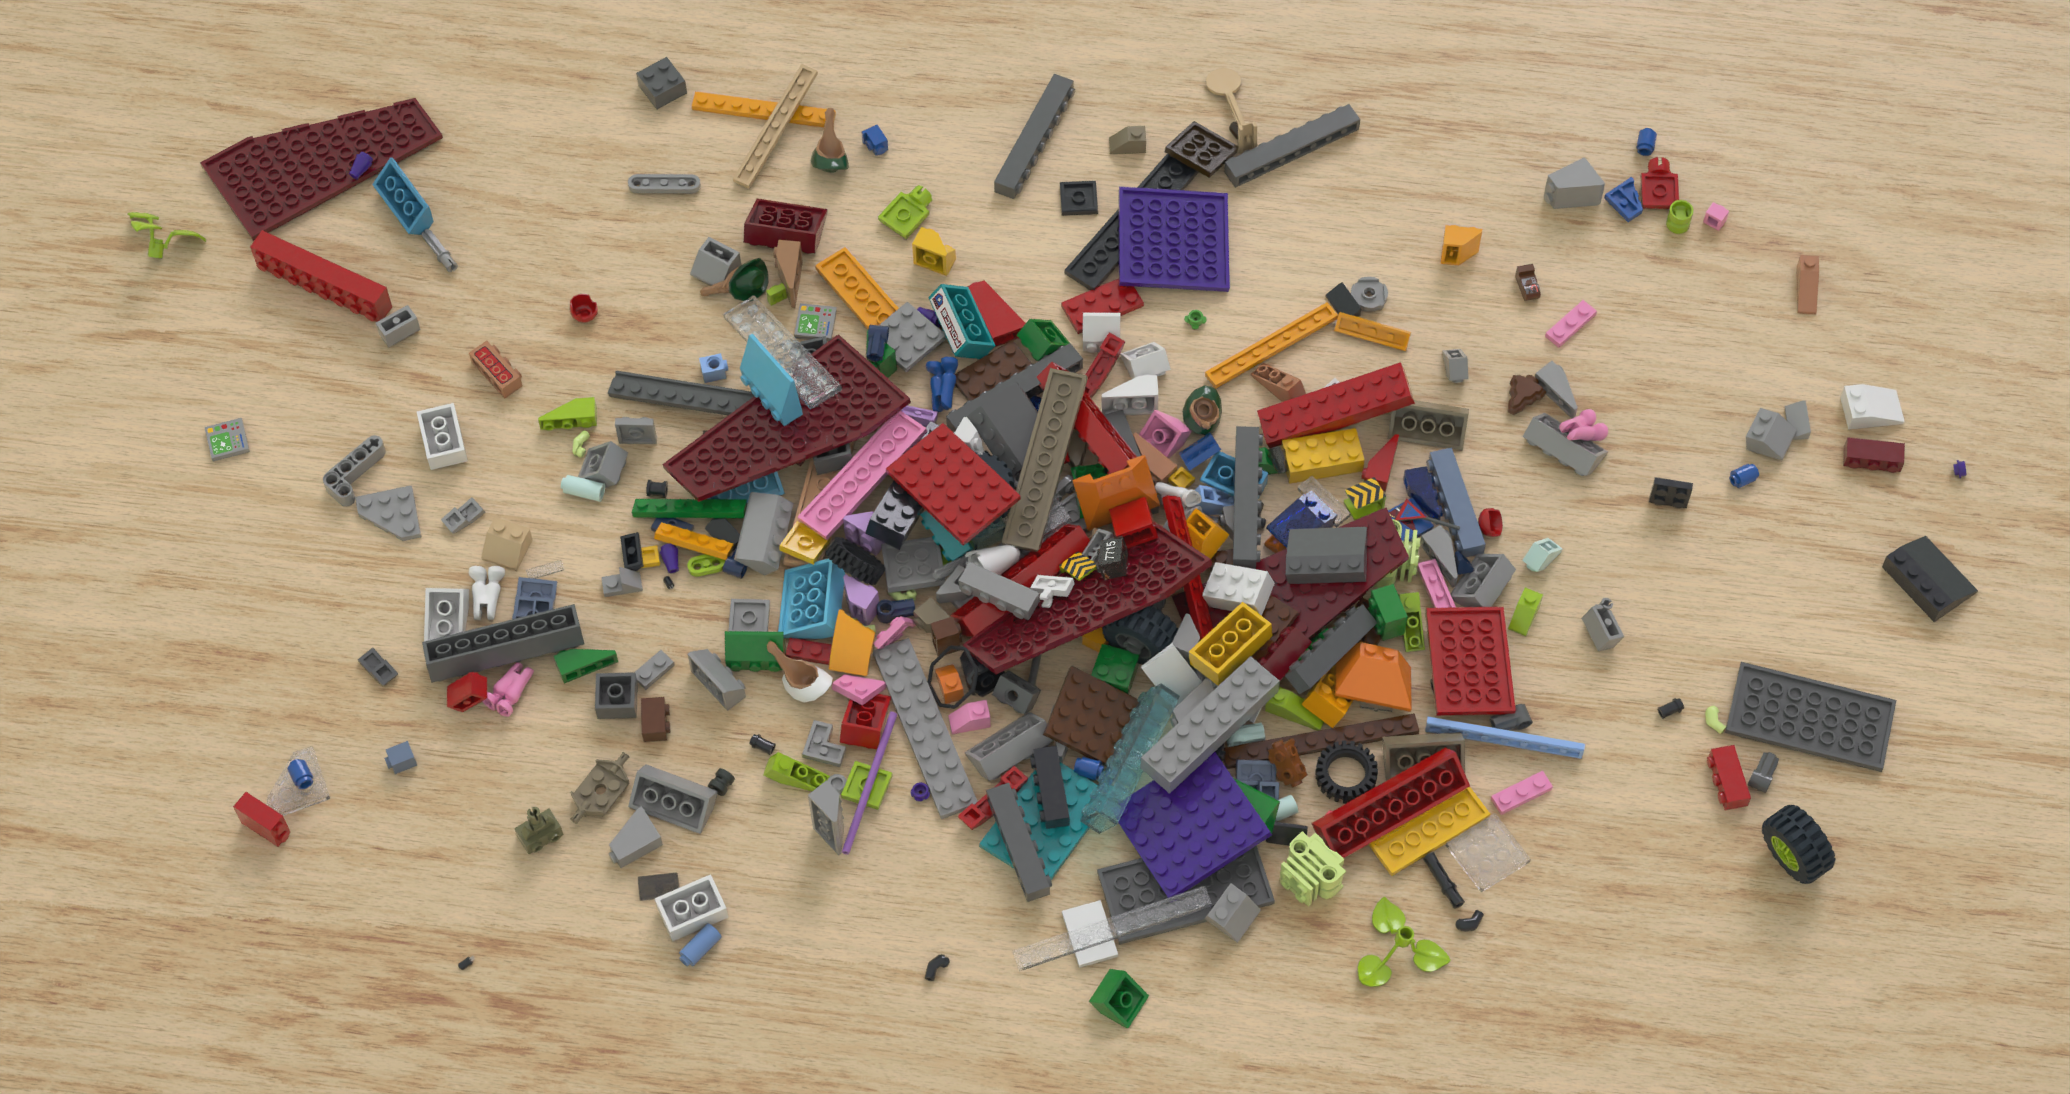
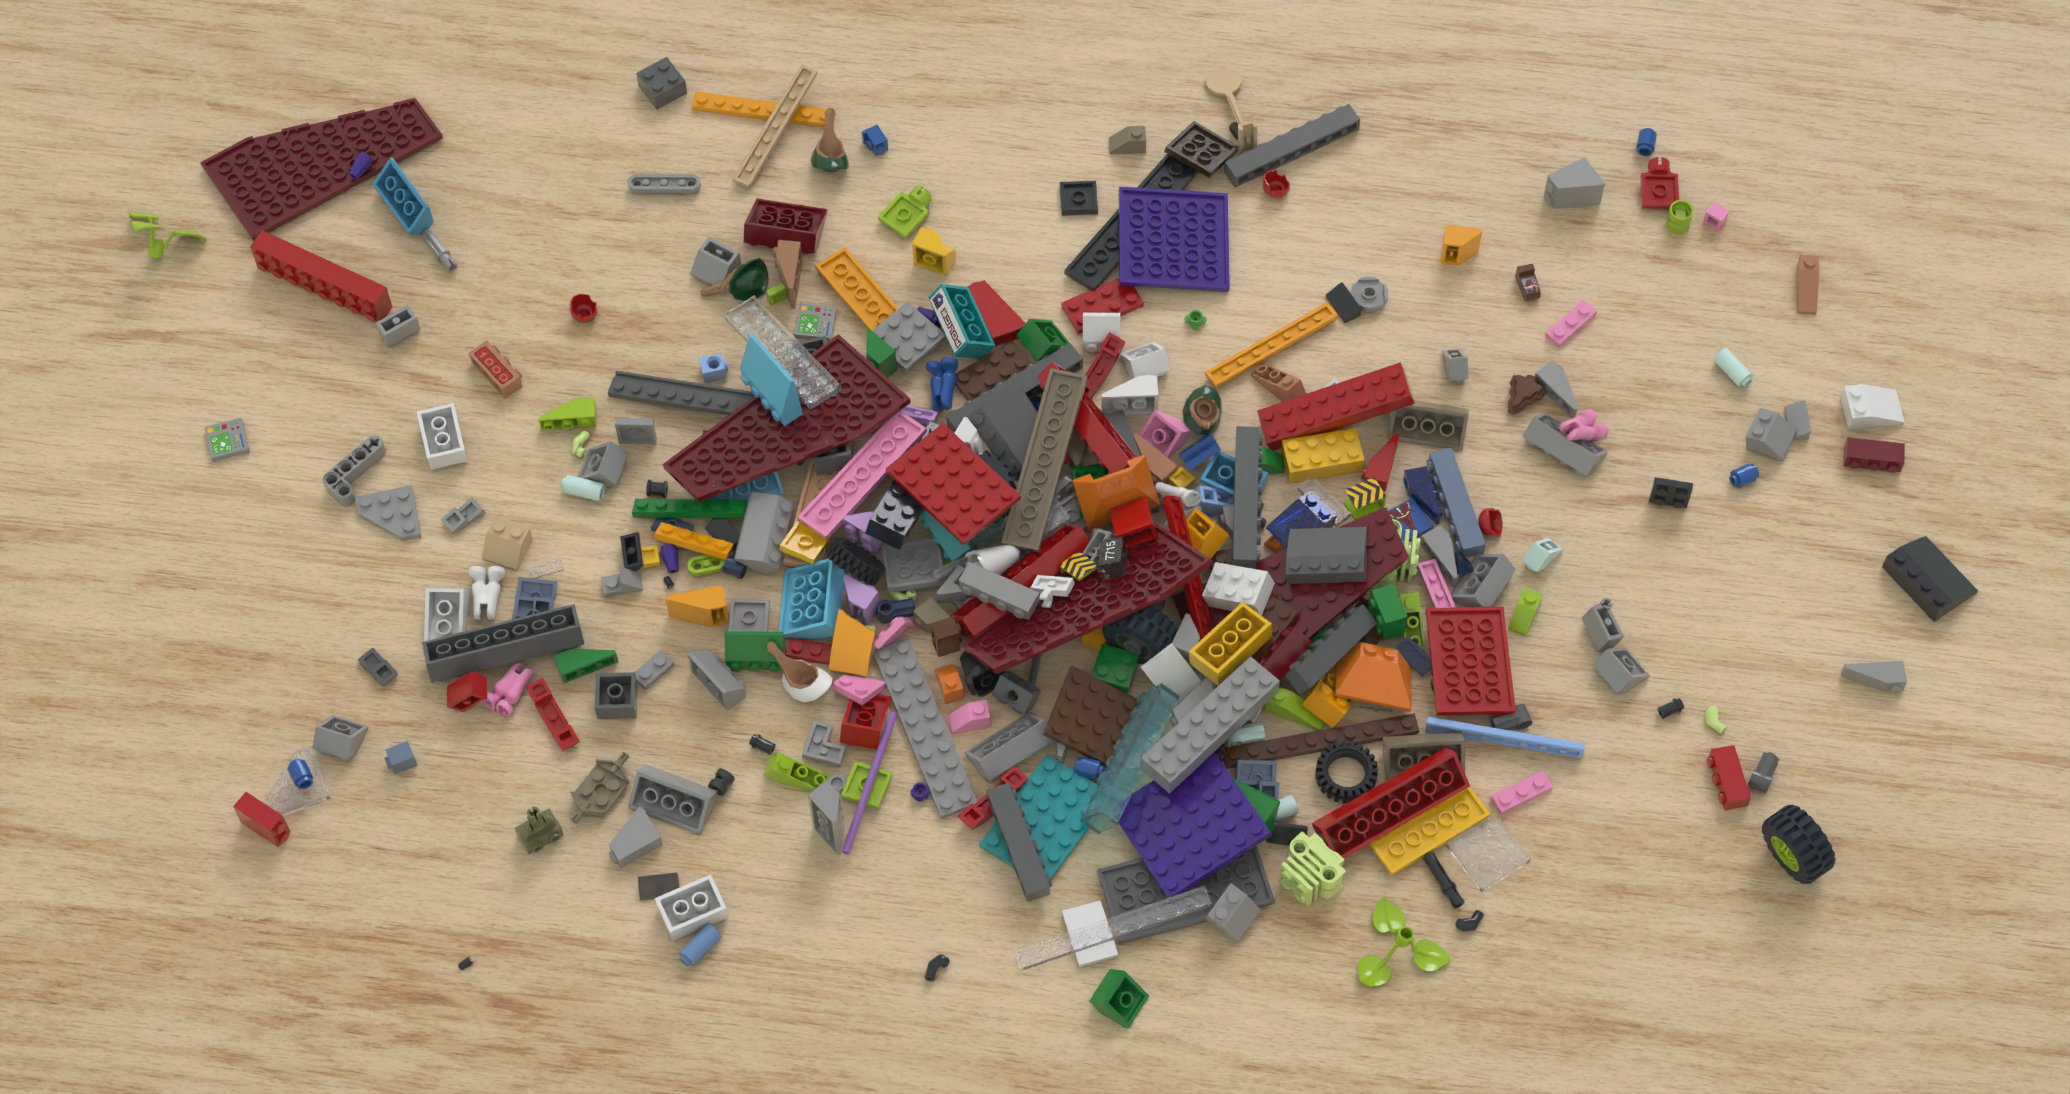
reddish brown brick [641,697,671,742] -> none
dark blue piece [866,324,889,362] -> none
black piece [927,645,978,709] -> none
dark grey brick [994,74,1075,199] -> none
black brick [1030,746,1070,829] -> none
clear smoke cone [1268,445,1289,474] -> none
dark orange brick [1268,738,1308,787] -> none
light orange plate [1334,312,1411,351] -> none
piece [1395,498,1460,530] -> none
blue wing [1604,177,1643,222] -> none
dark grey plate [1725,662,1897,772] -> none
dark purple plate [1953,460,1967,478] -> none
none -> light grey slope [312,715,368,760]
none -> red slope [525,678,580,751]
none -> light orange slope [665,585,729,627]
none -> red hair [1263,170,1290,198]
none -> dark blue plate [1395,636,1431,677]
none -> light grey slope [1593,647,1650,694]
none -> light aqua brick [1714,348,1753,387]
none -> light grey slope [1841,661,1907,693]

